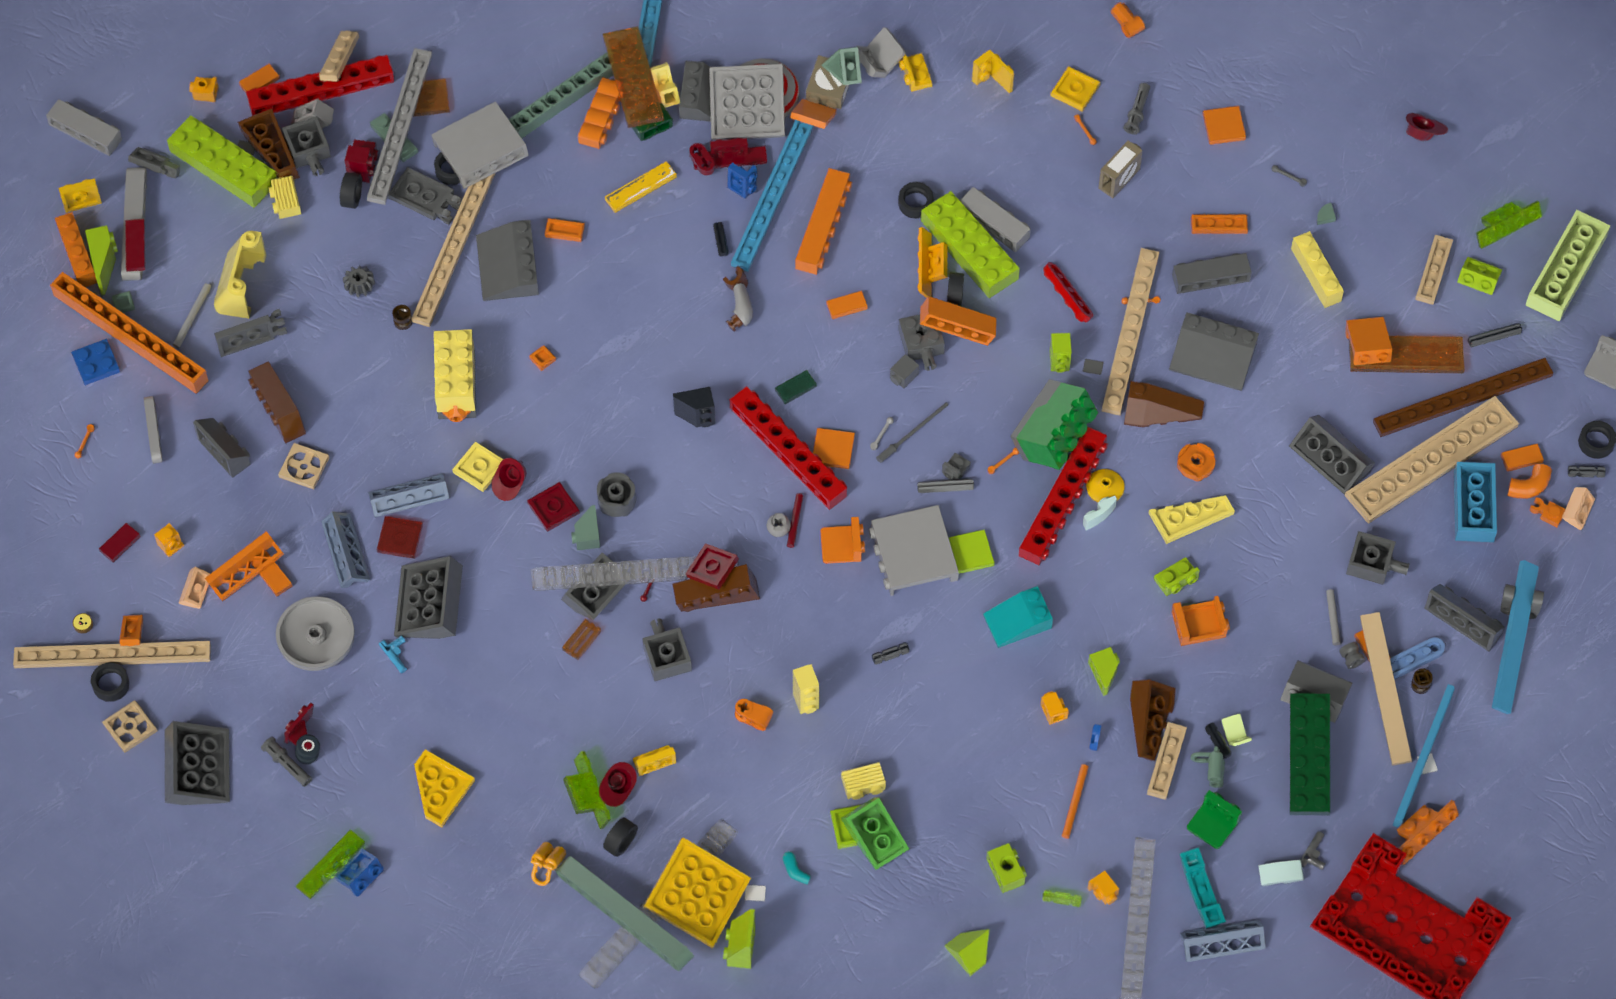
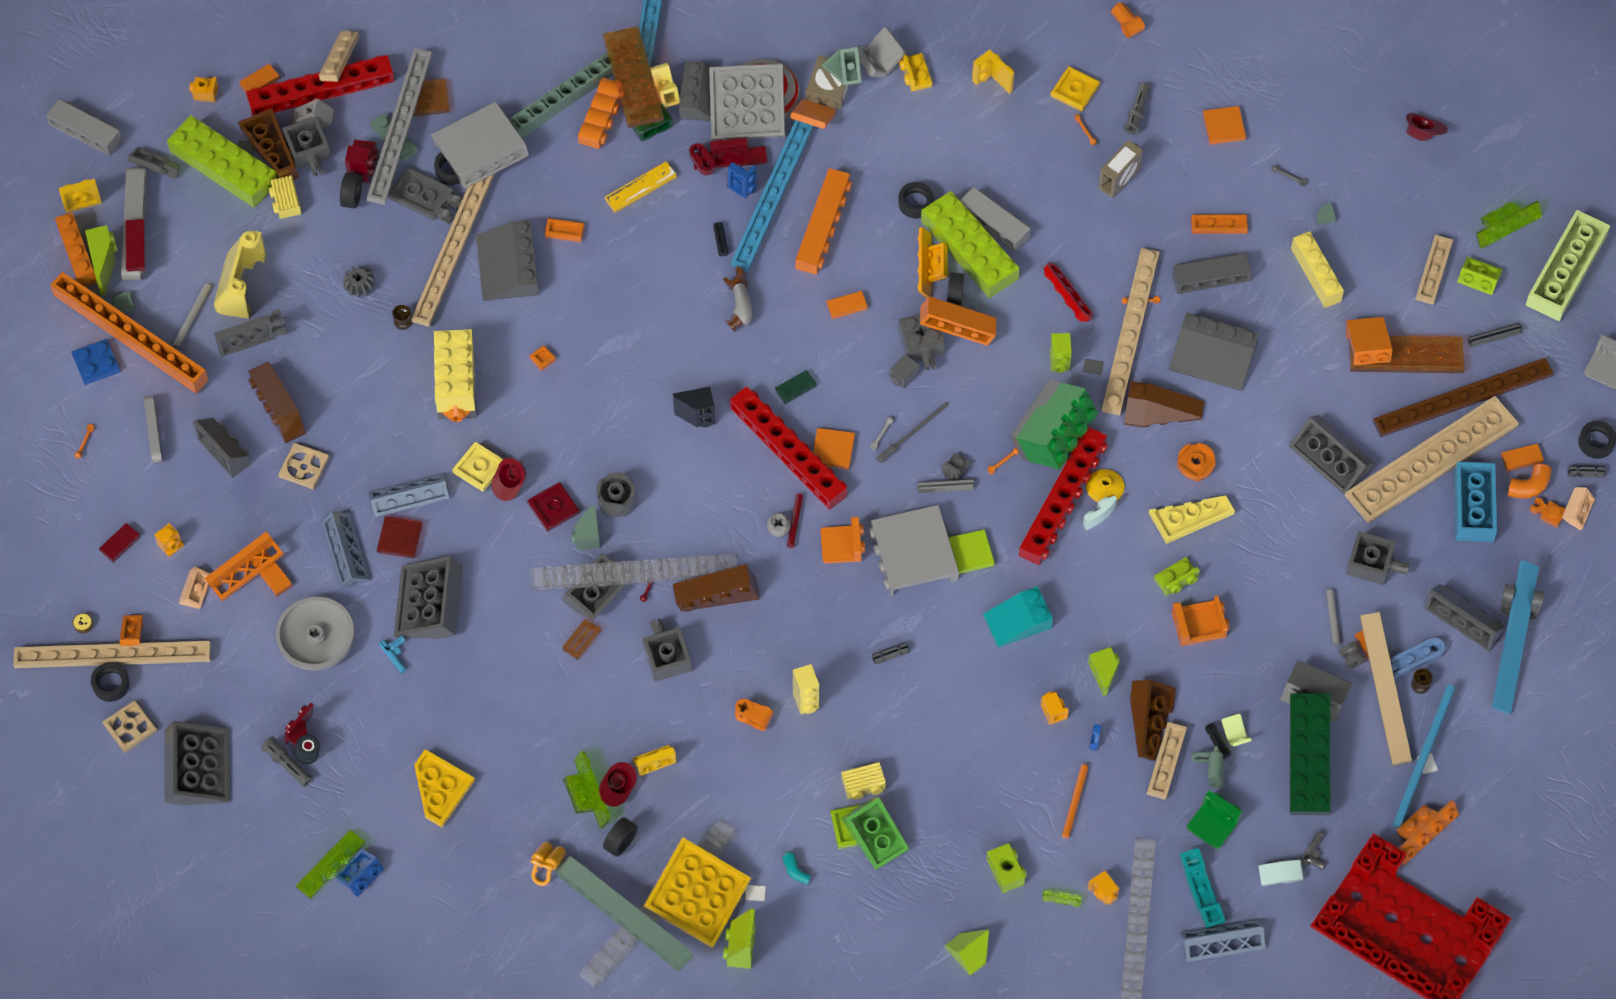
dark red plate [685,543,739,590] -> none

